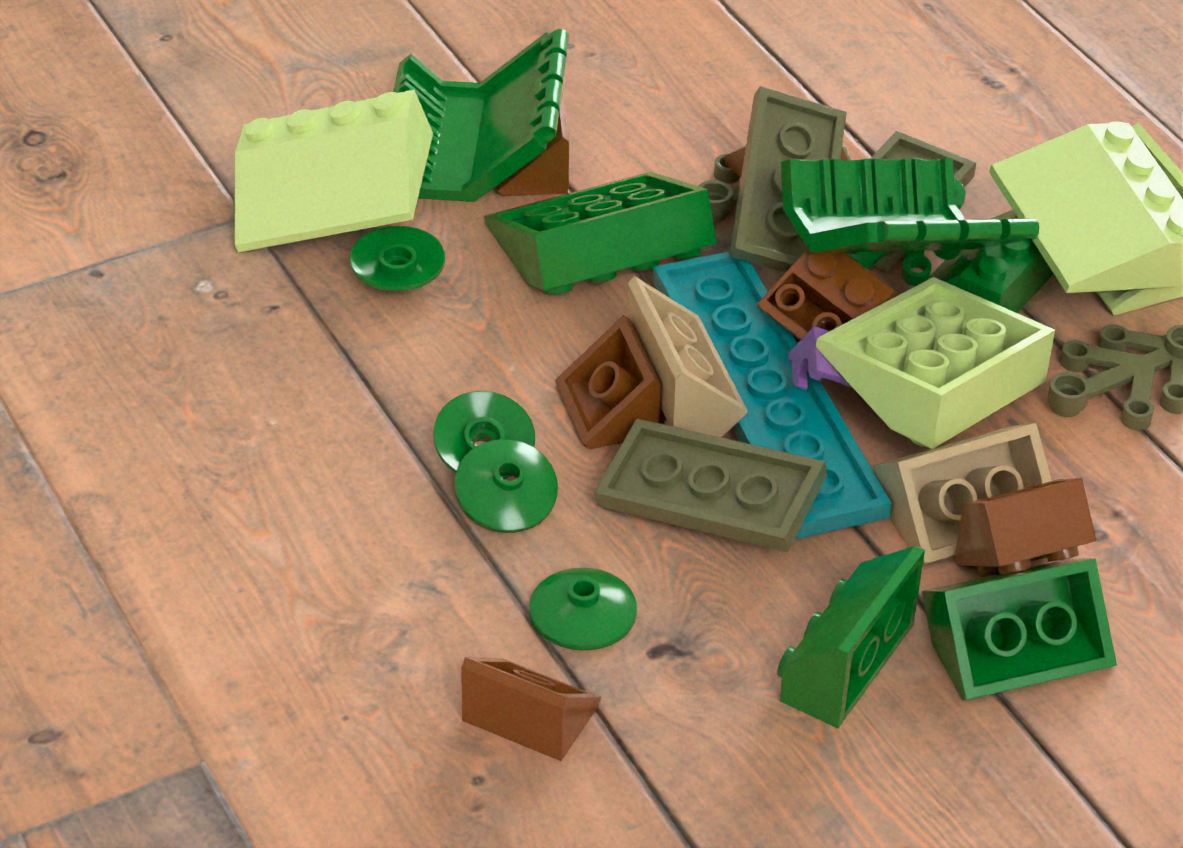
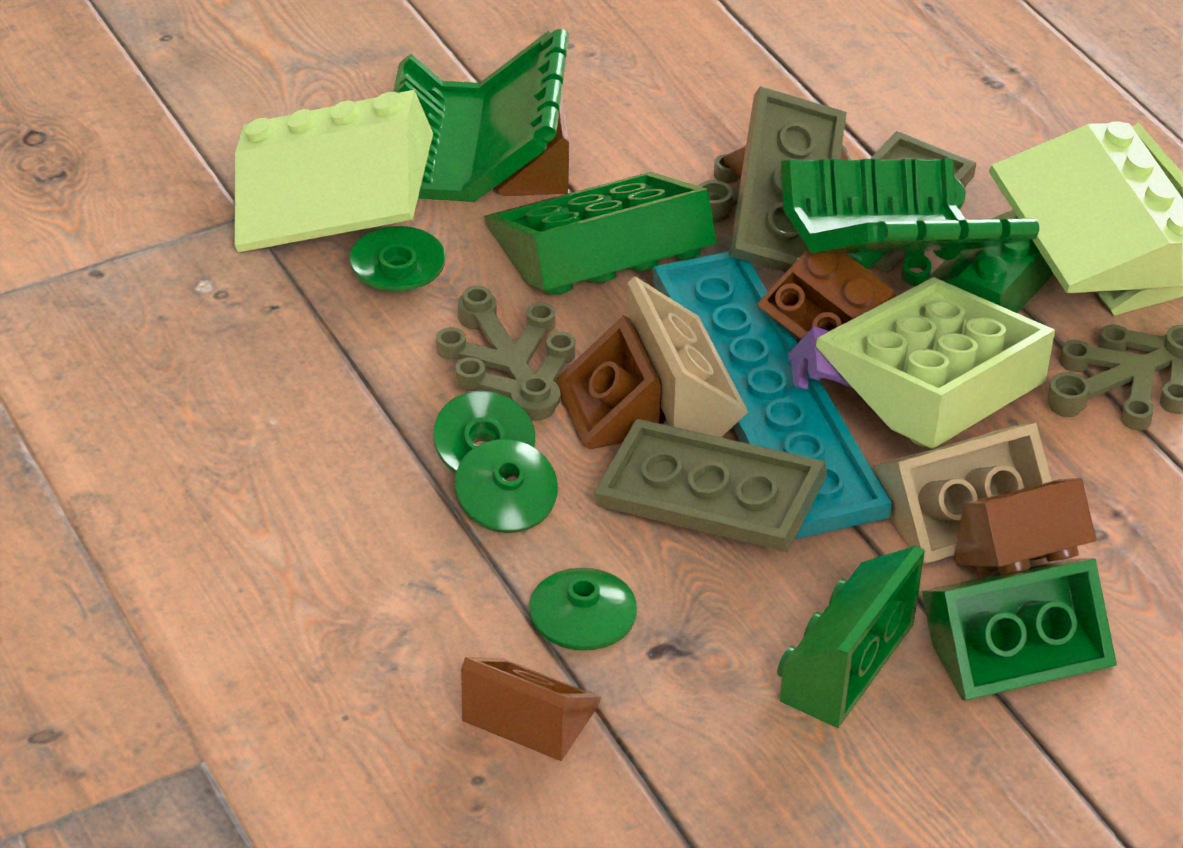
none -> olive plant [436,286,576,421]

